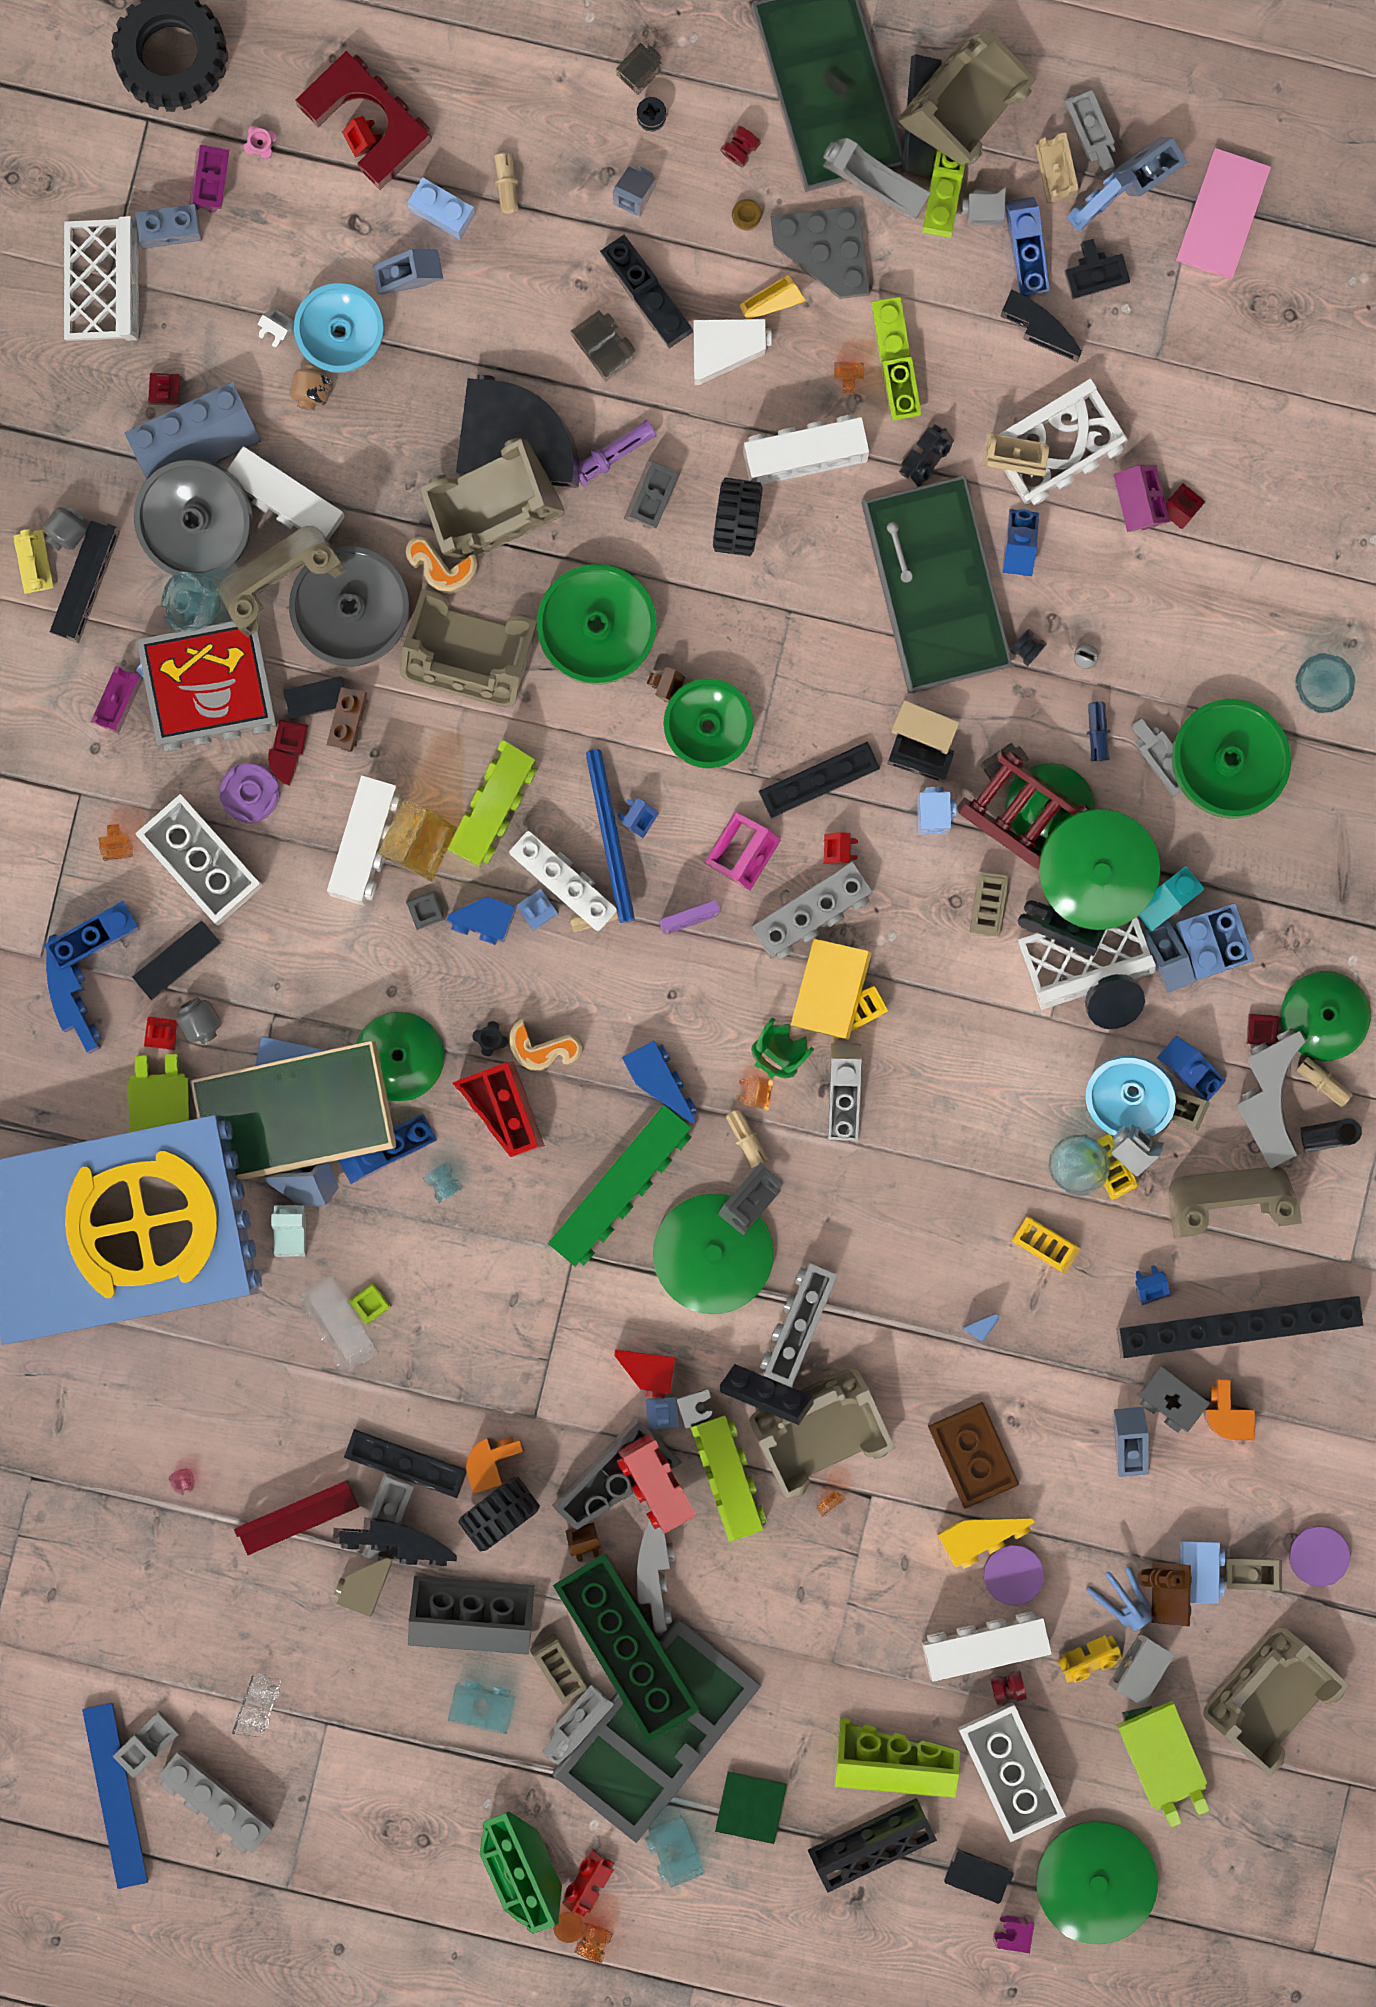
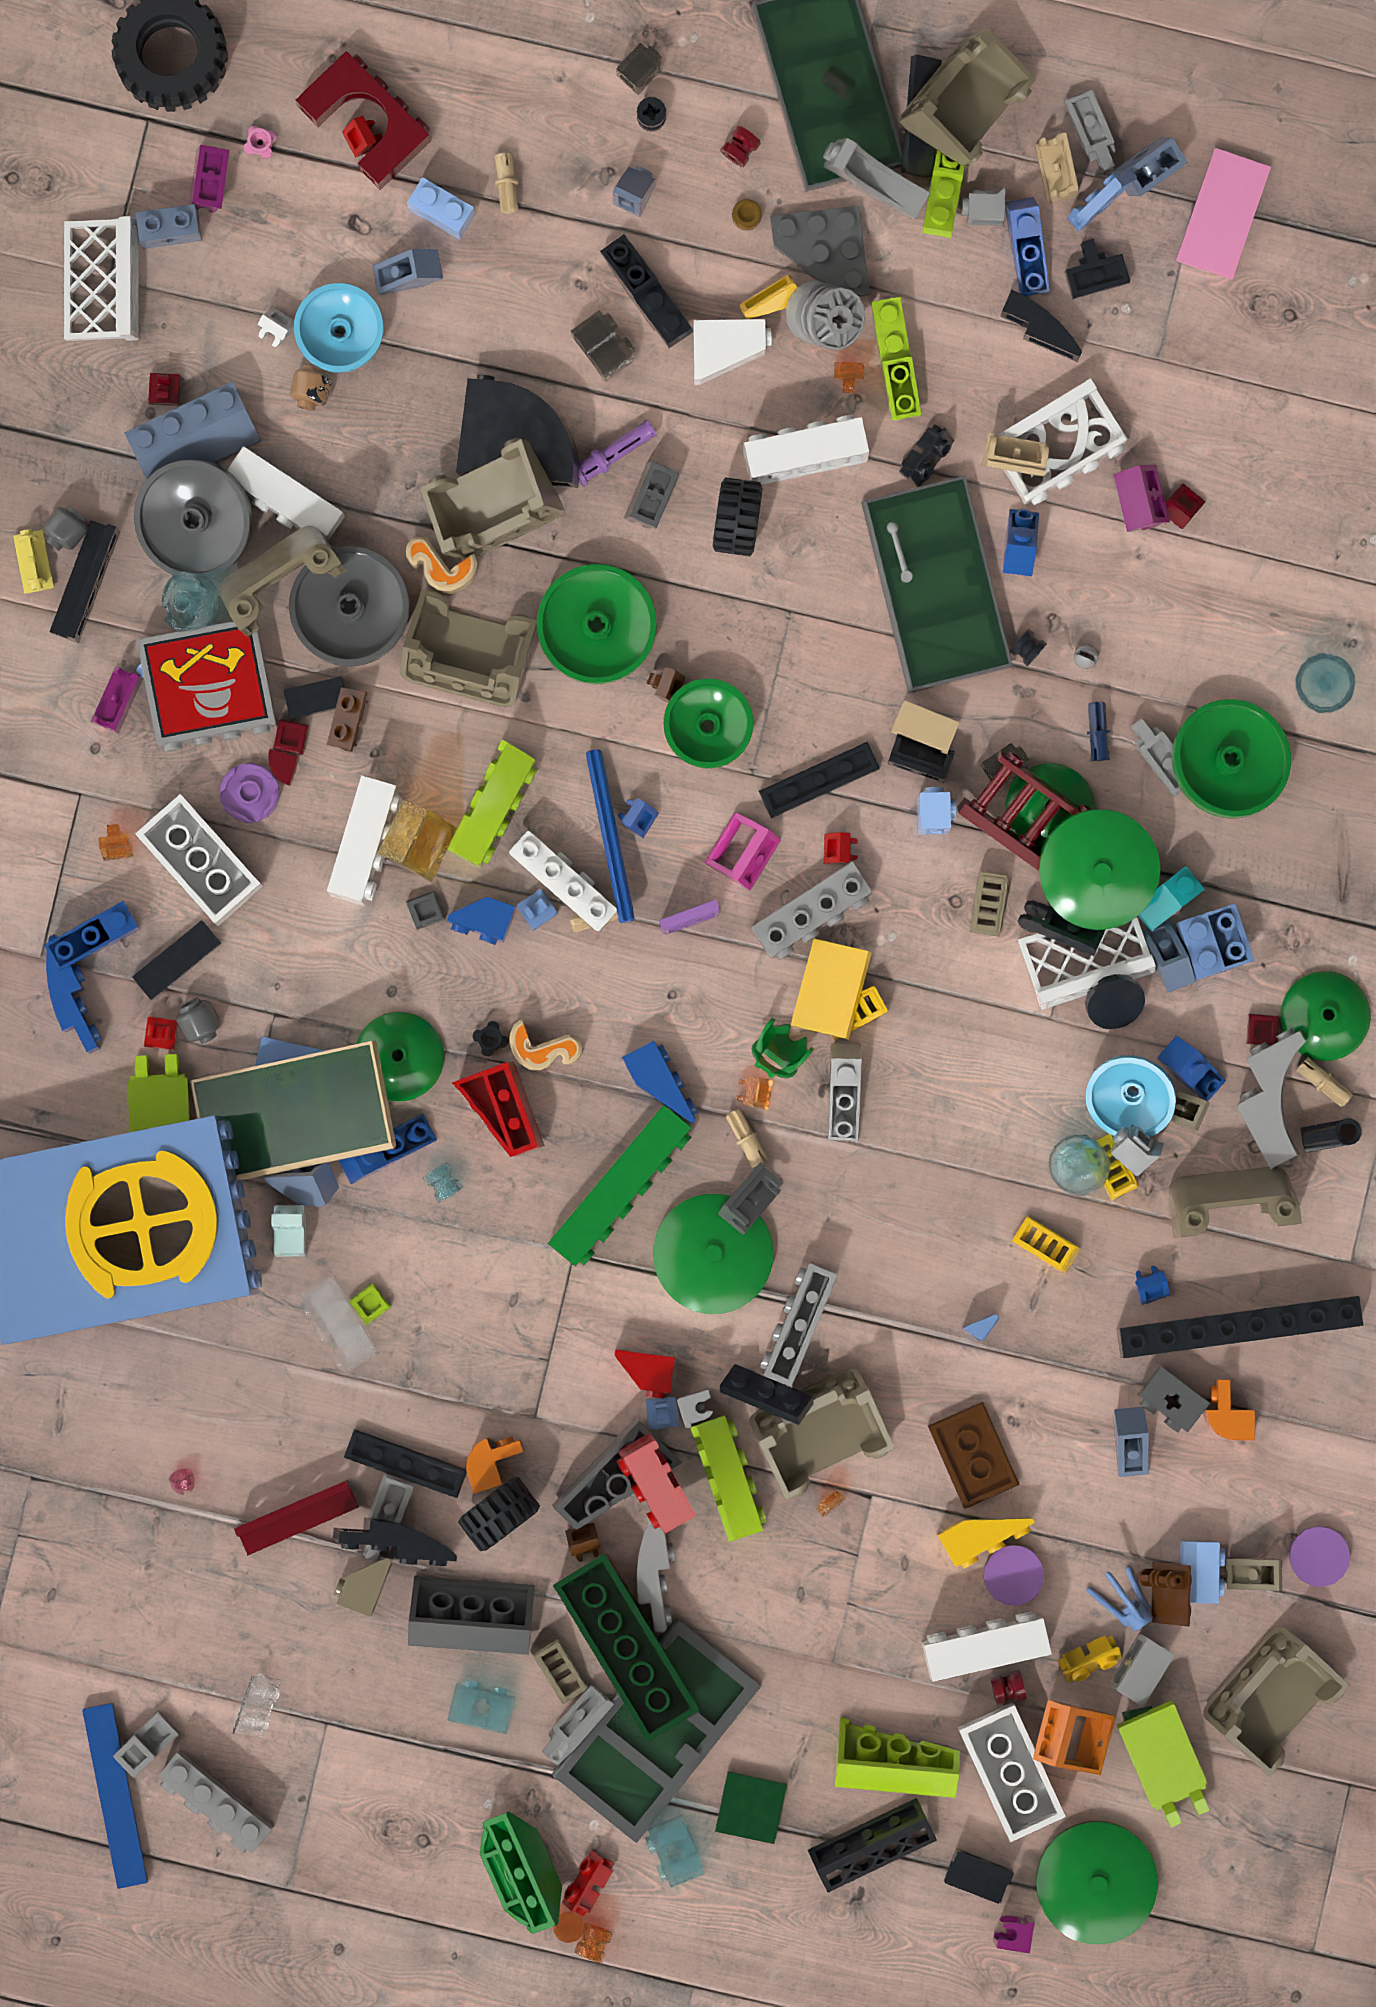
none -> light grey wheel [786,280,865,351]
none -> orange window [1033,1700,1116,1775]

